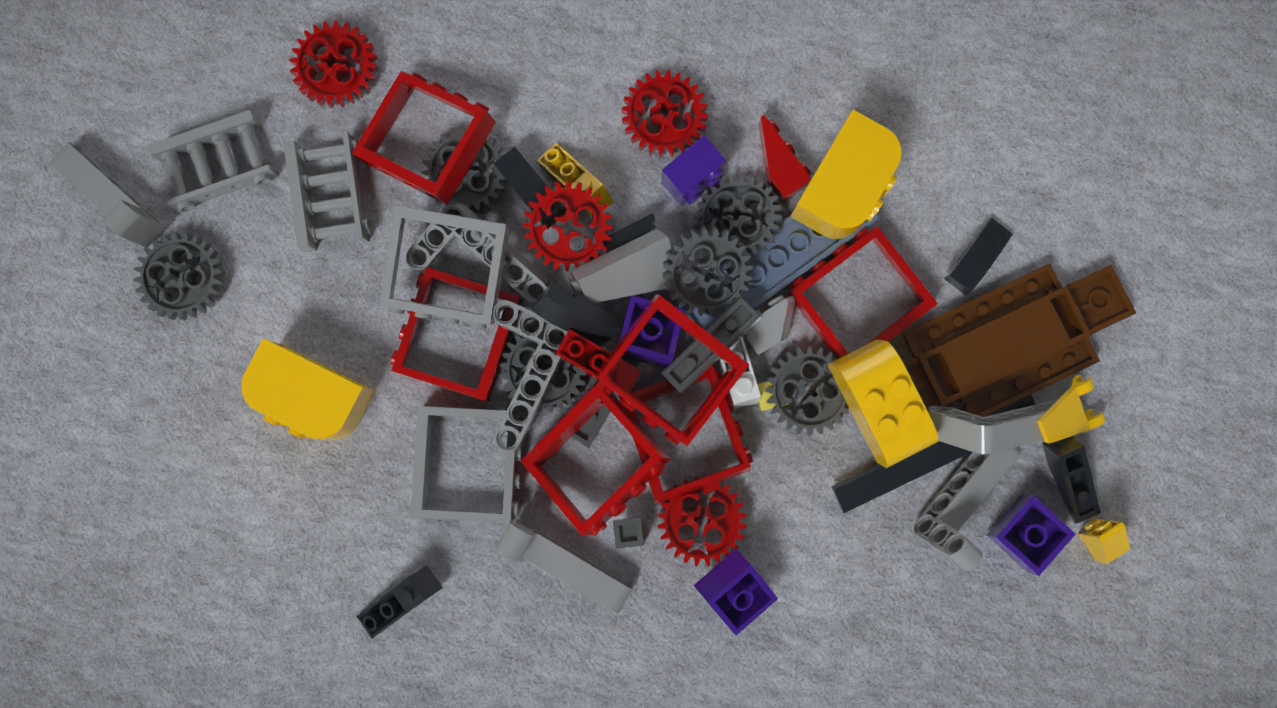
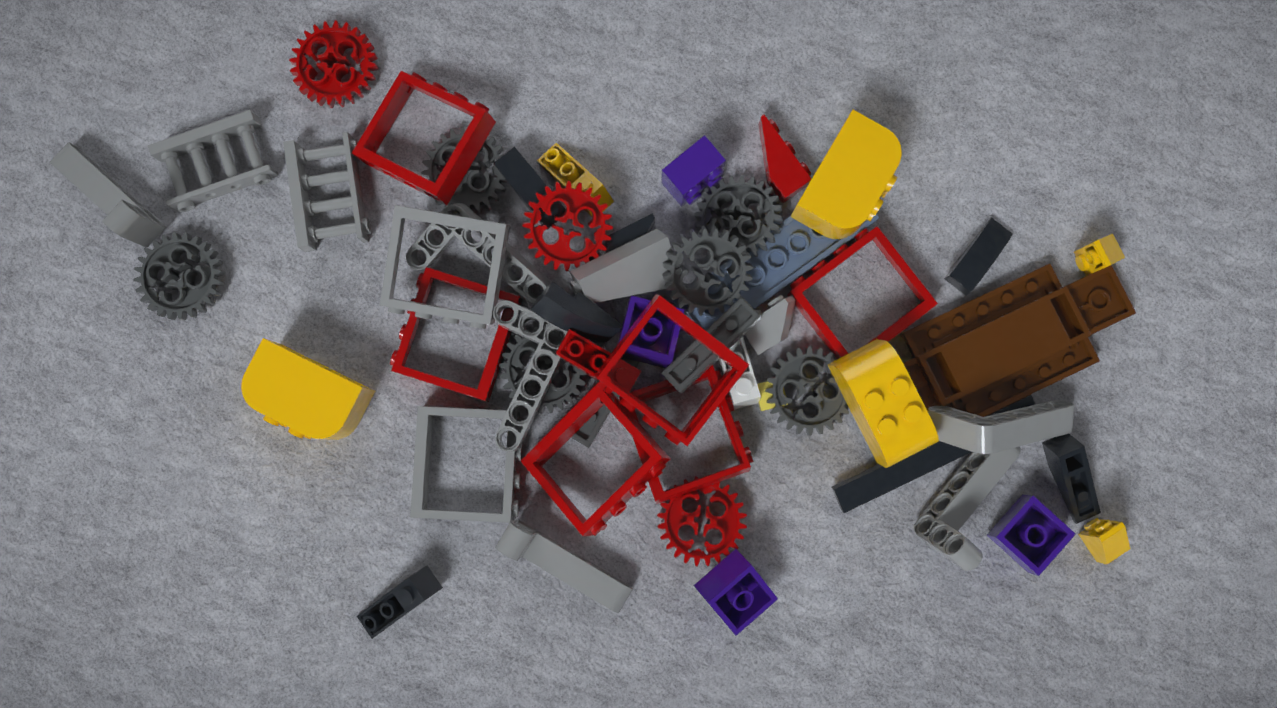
dark grey panel [613,516,644,549] -> none
red gear [621,70,708,158] -> none
yellow flag [1037,375,1105,444] -> none
none -> yellow slope [1074,233,1125,276]

